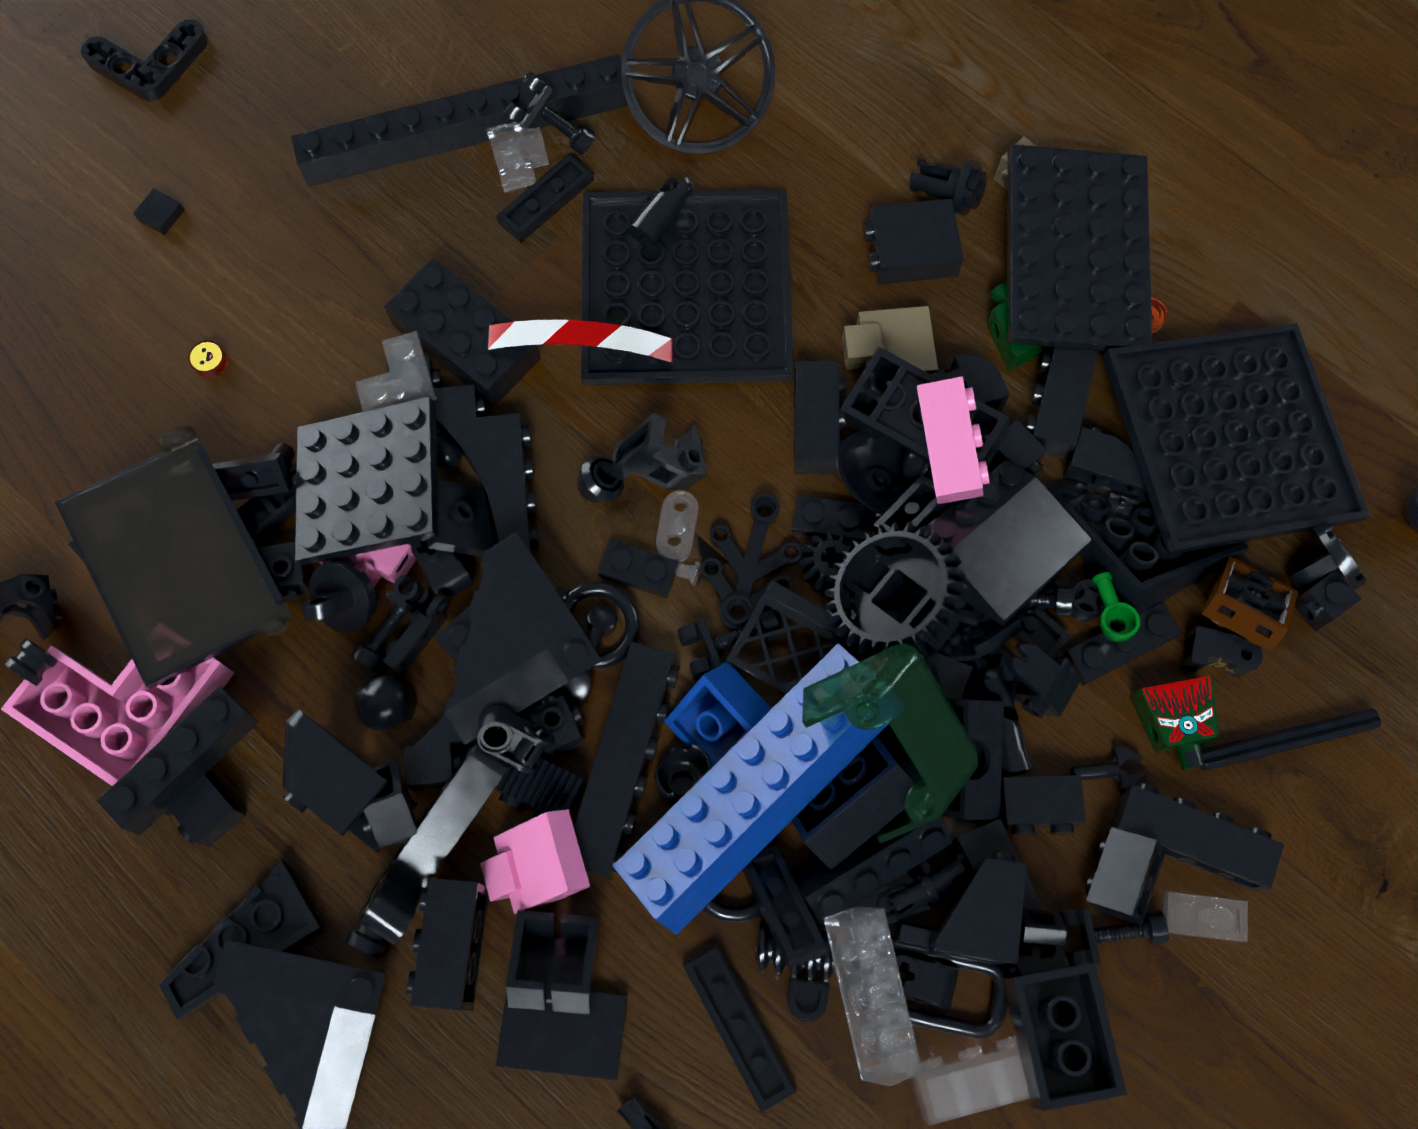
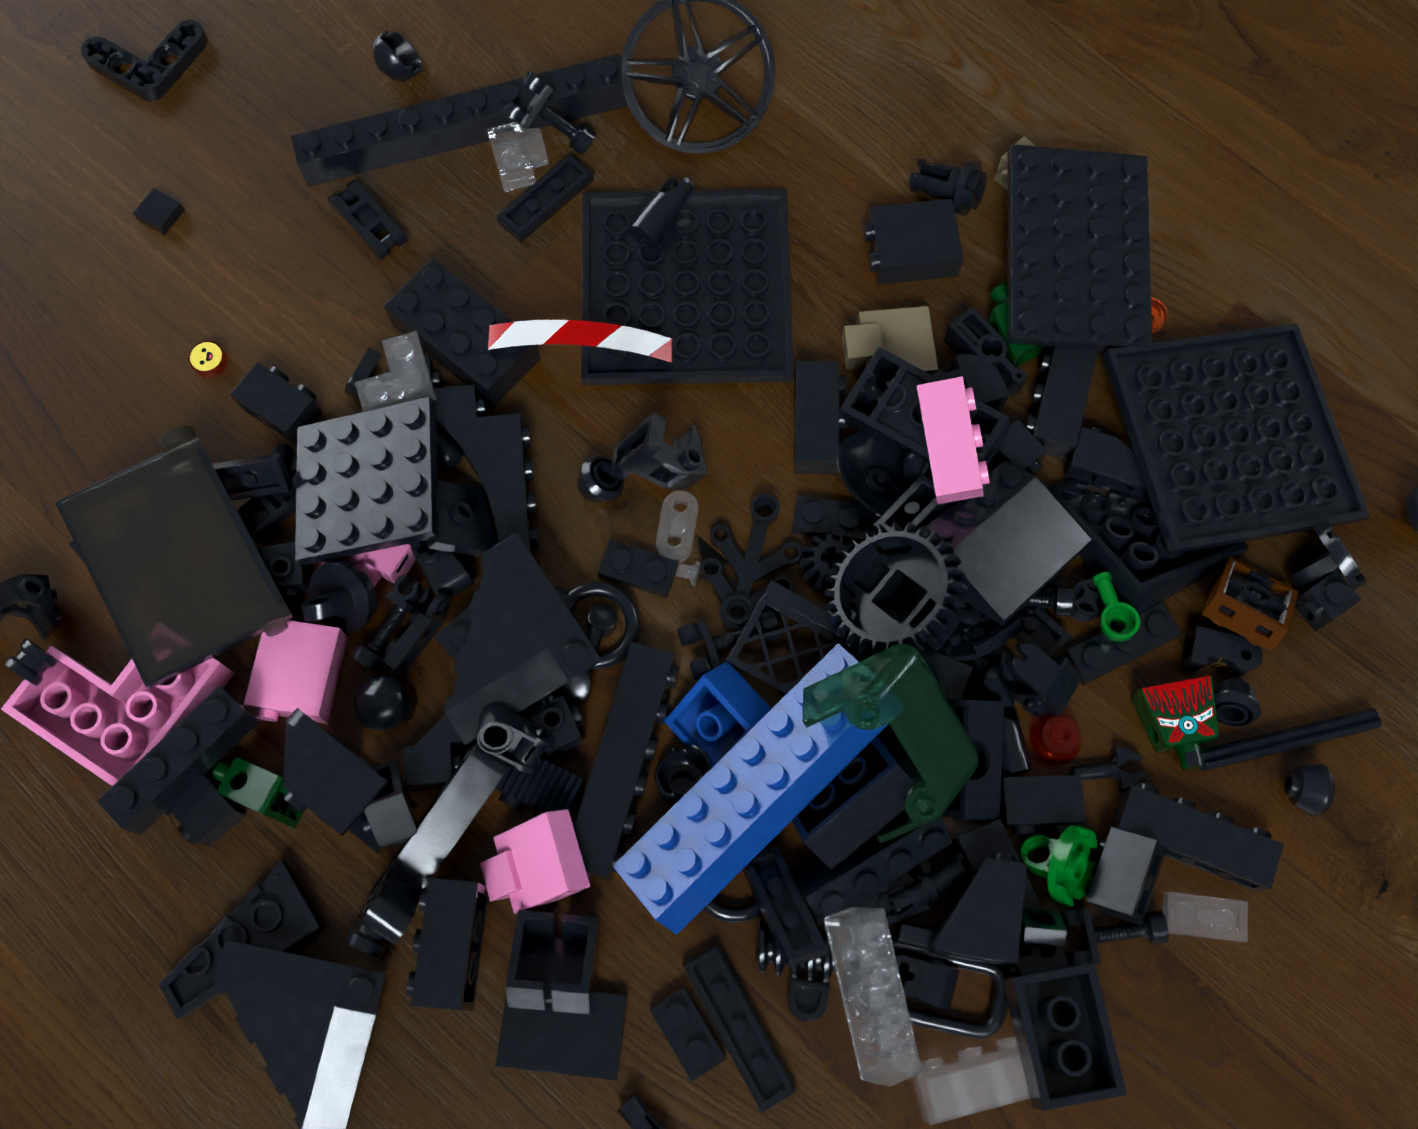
none -> dark green torso [212,757,303,829]
none -> black brick [230,362,322,445]
none -> bright pink brick [244,620,349,724]
none -> black plate [327,179,408,261]
none -> black tile [344,347,385,409]
none -> black hair [372,31,423,82]
none -> black plate [650,988,726,1082]
none -> black piece [944,307,1027,398]
none -> green tile [1020,825,1097,907]
none -> clear red cone [1030,714,1082,765]
none -> black cone [1214,678,1261,727]
none -> black cone [1283,764,1335,817]

